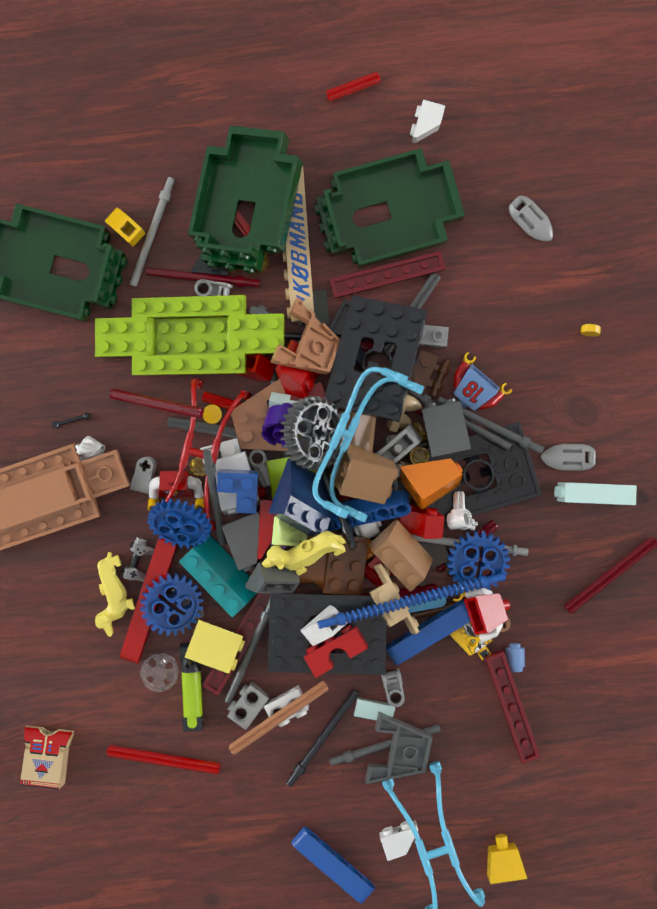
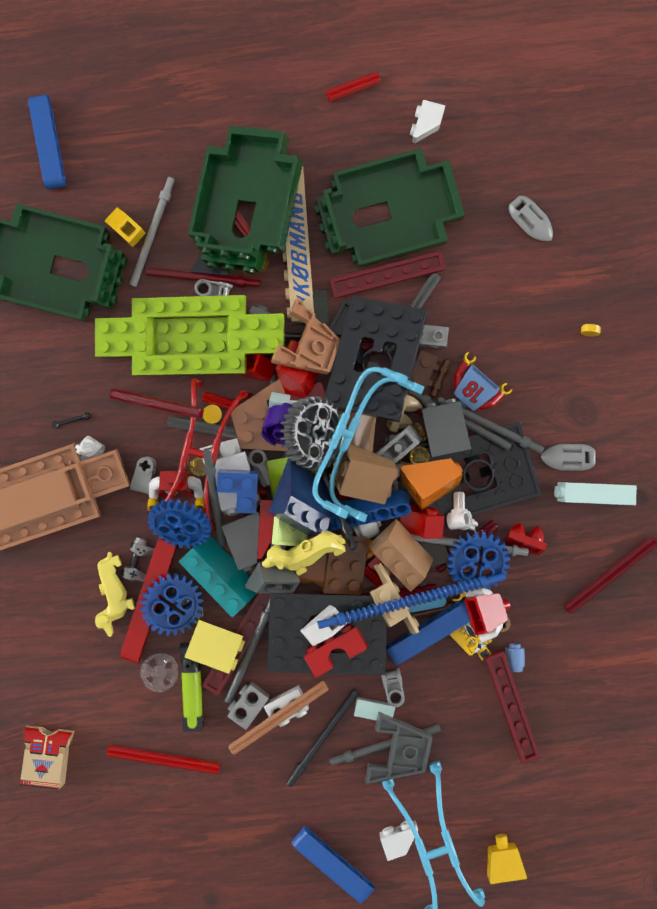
none -> blue beam [28,94,66,190]
none -> red tile [504,523,547,556]

